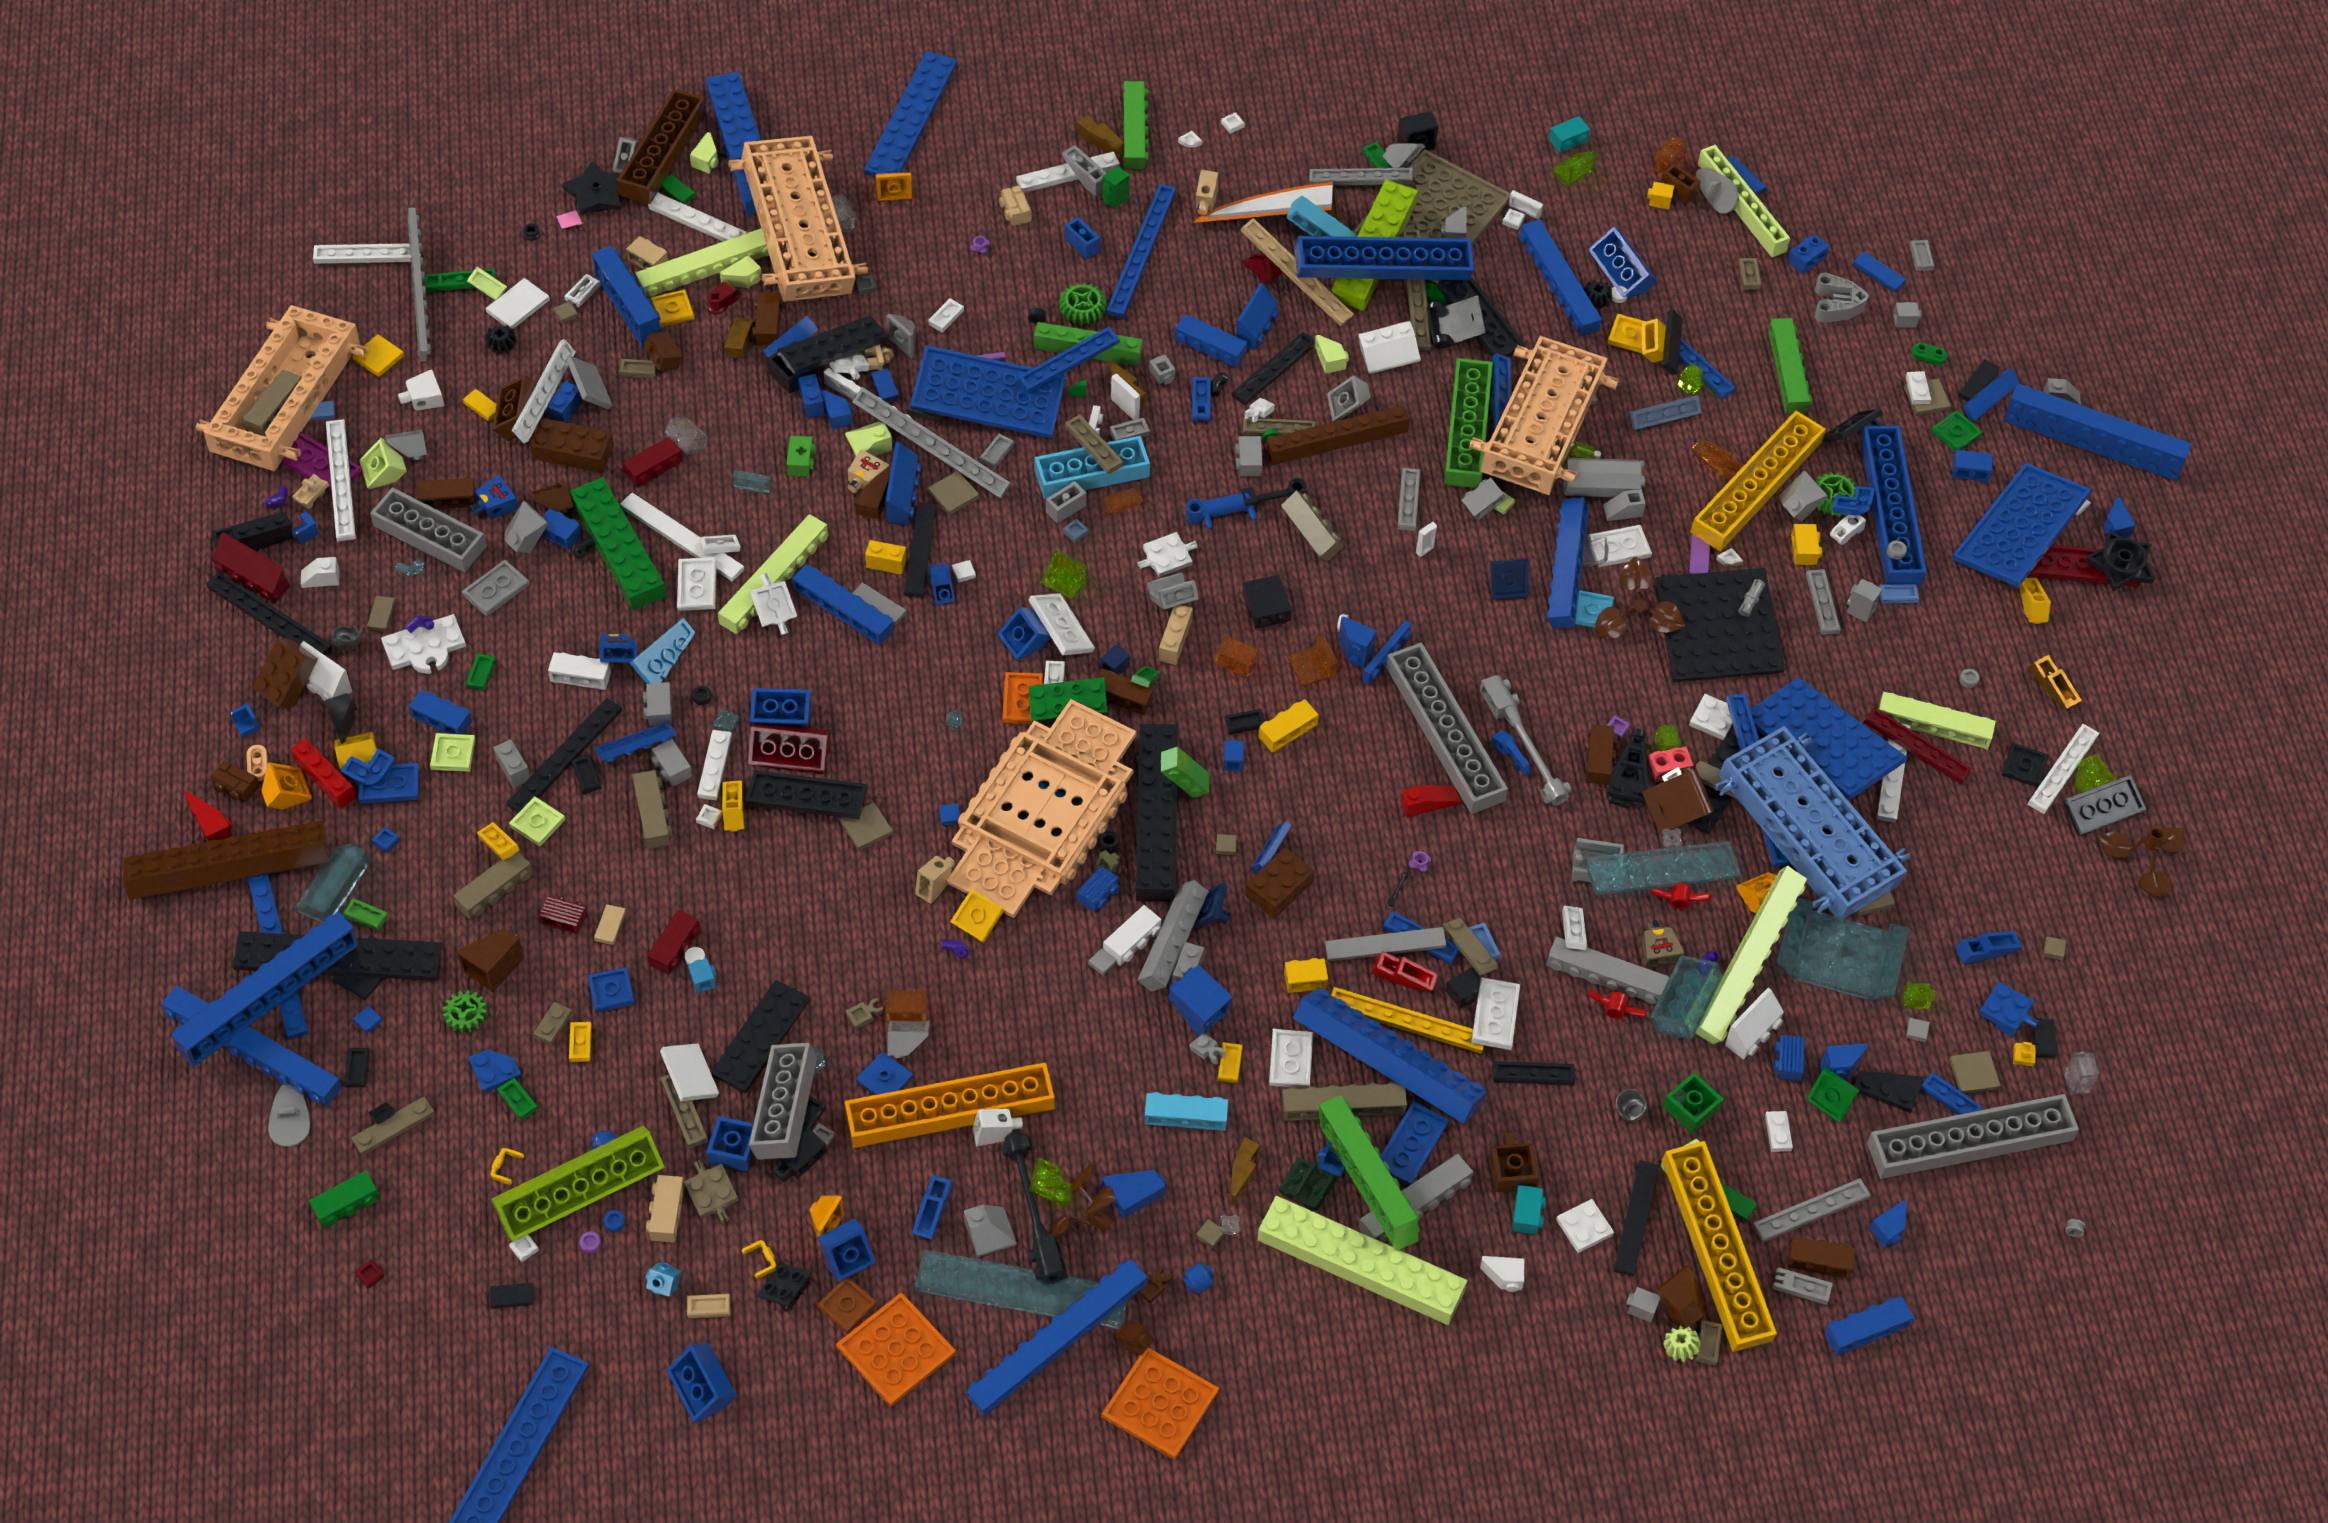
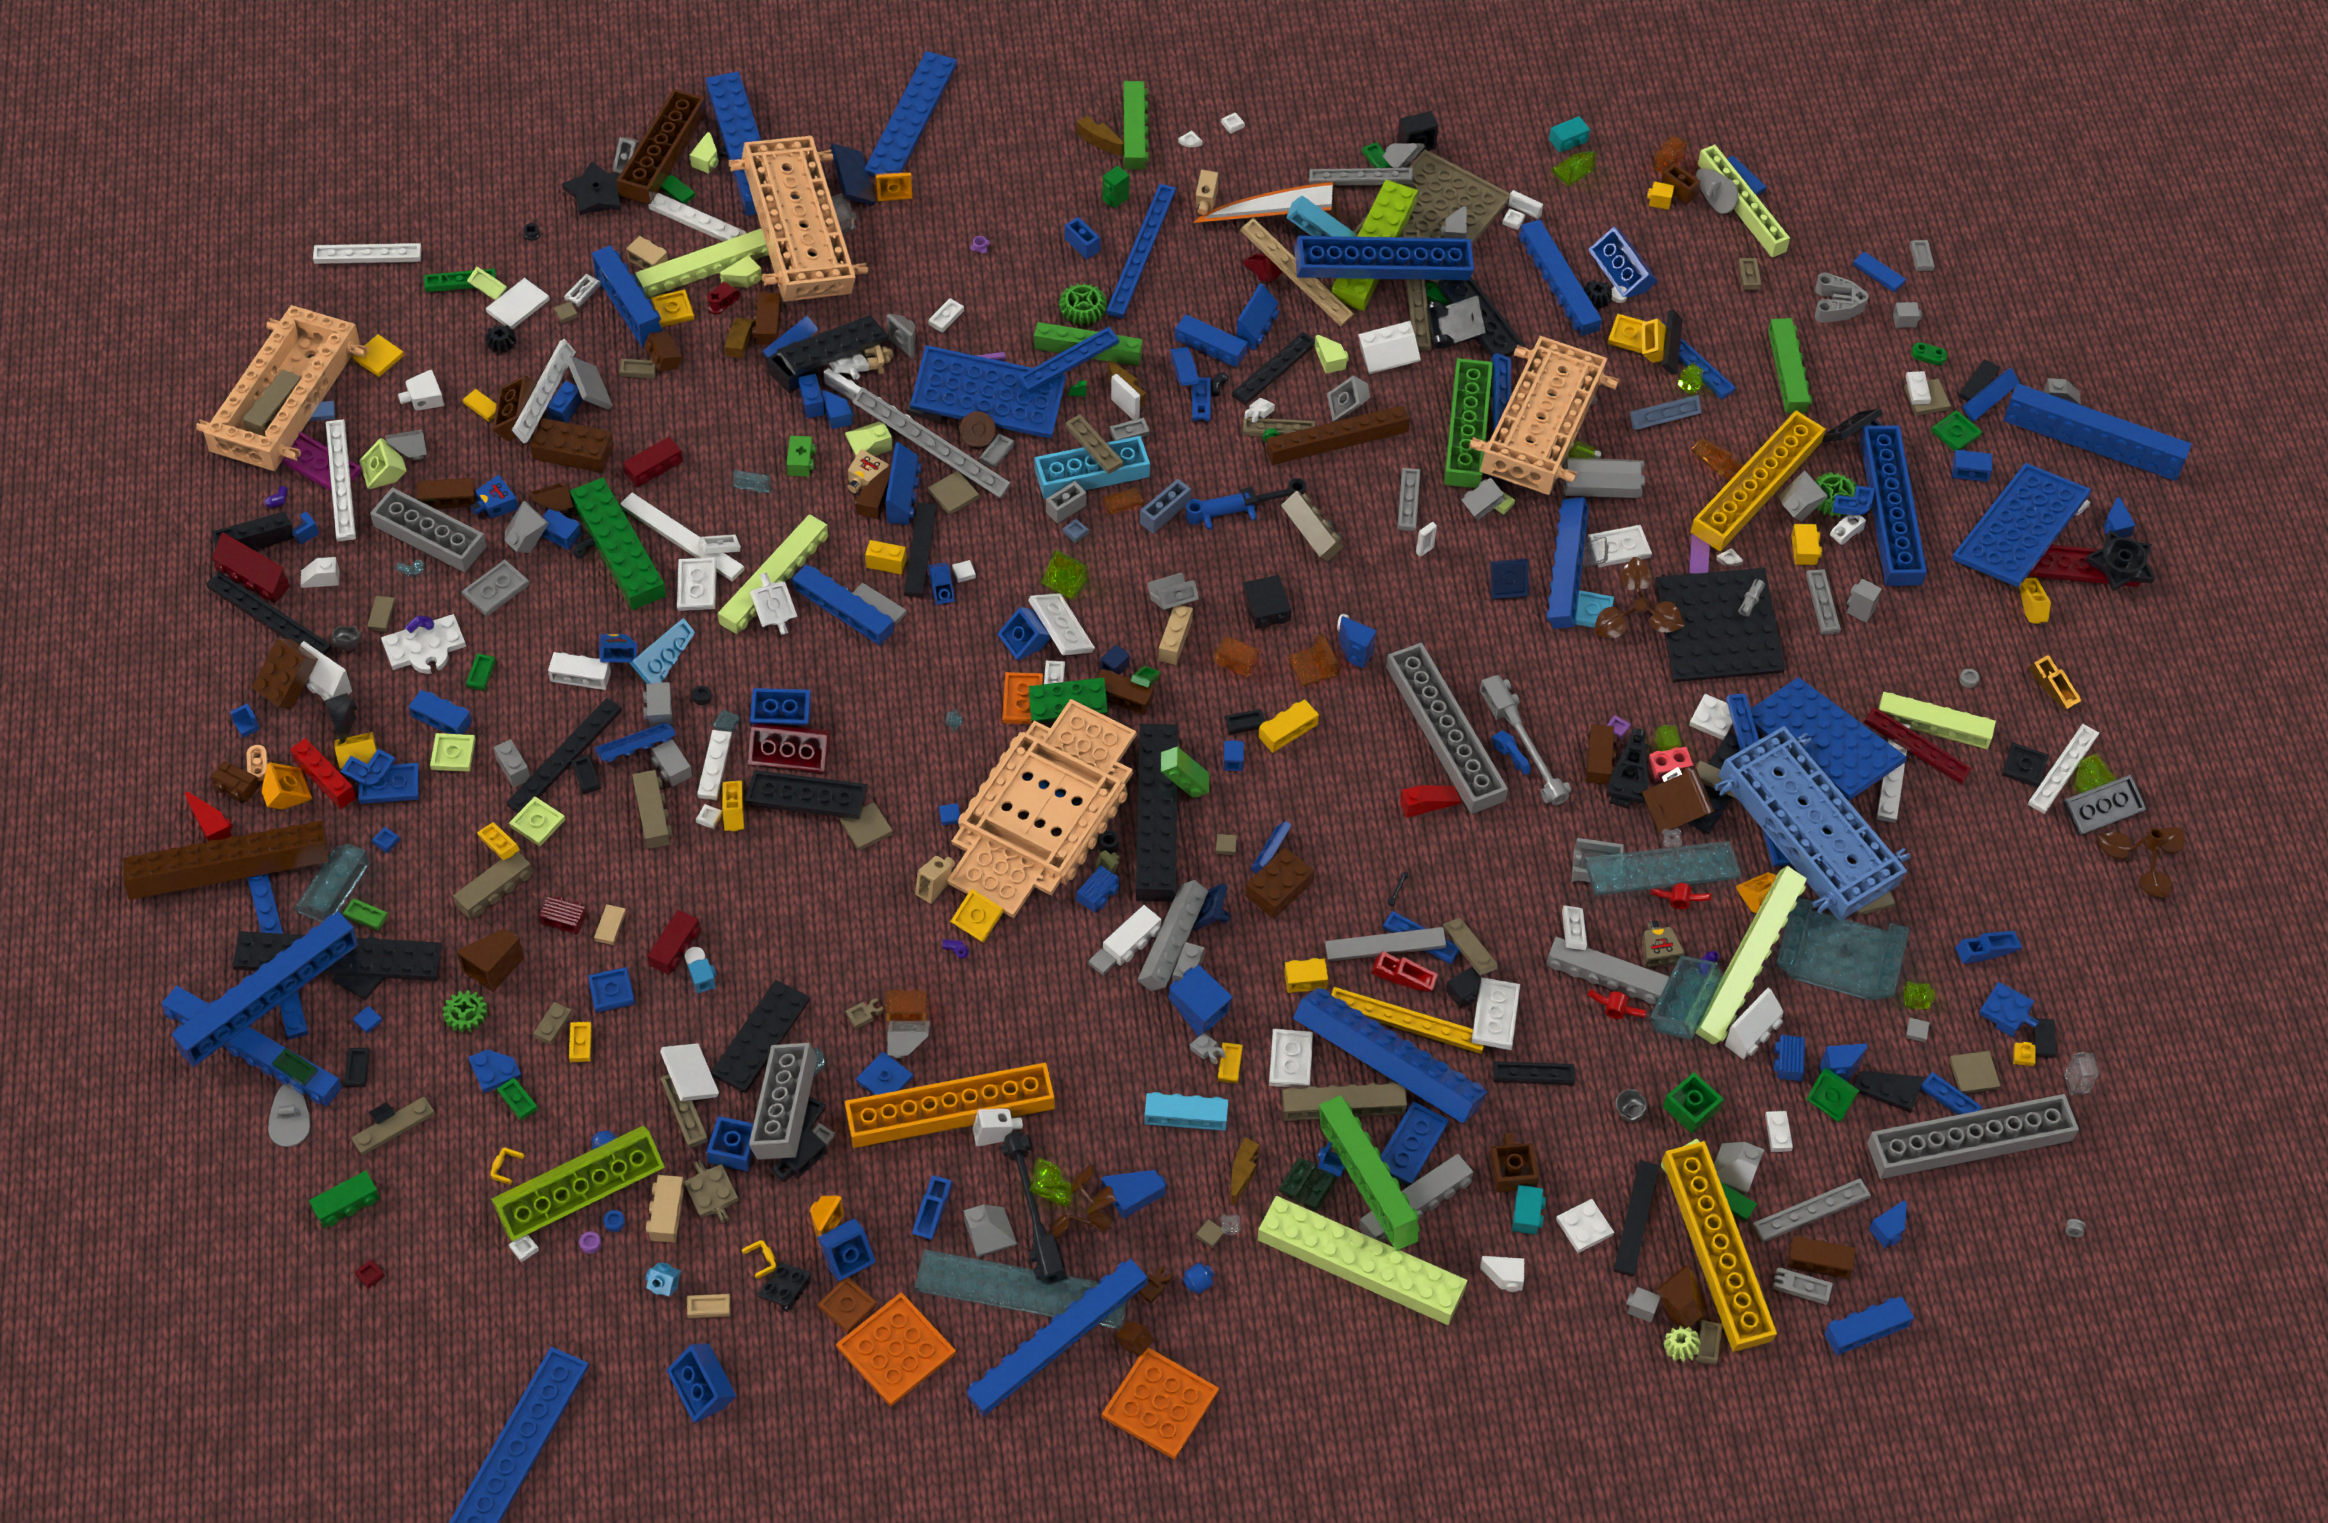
tan hips [292,474,329,509] -> none
light grey plate [407,208,431,362] -> none
black tile [490,1283,534,1309] -> none
bright pink sticker [556,211,583,229] -> none
clear brick [664,416,708,454] -> none
dark grey tile [855,275,877,295] -> none
blue tile [871,368,899,402] -> none
tan brick [999,185,1032,226] -> none
white plate [1016,152,1119,193] -> none
black tile [1028,308,1046,324] -> none
light grey slope [1062,145,1106,197] -> none
white plate [1089,405,1103,435] -> none
white plate [1138,532,1198,577] -> none
light grey brick [1149,355,1175,385] -> none
light grey brick [1235,436,1262,477] -> none
blue plate [1362,620,1412,684] -> none
medium lavender plate [1409,851,1431,872] -> none
medium blue tile [1469,923,1501,960] -> none
light grey slope [1603,489,1646,521] -> none
blue brick [1788,234,1830,274] -> none
medium blue tile [1879,584,1919,604] -> none
light grey tile [1887,541,1907,559] -> none
dark tan tile [2043,936,2066,960] -> none
none -> dark green tile [272,1048,318,1087]
none -> dark blue tile [830,143,876,206]
none -> reddish brown tile [960,411,996,447]
none -> sand blue brick [1140,479,1191,534]
none -> blue slope [1170,347,1199,386]
none -> light grey slope [1714,1142,1764,1194]

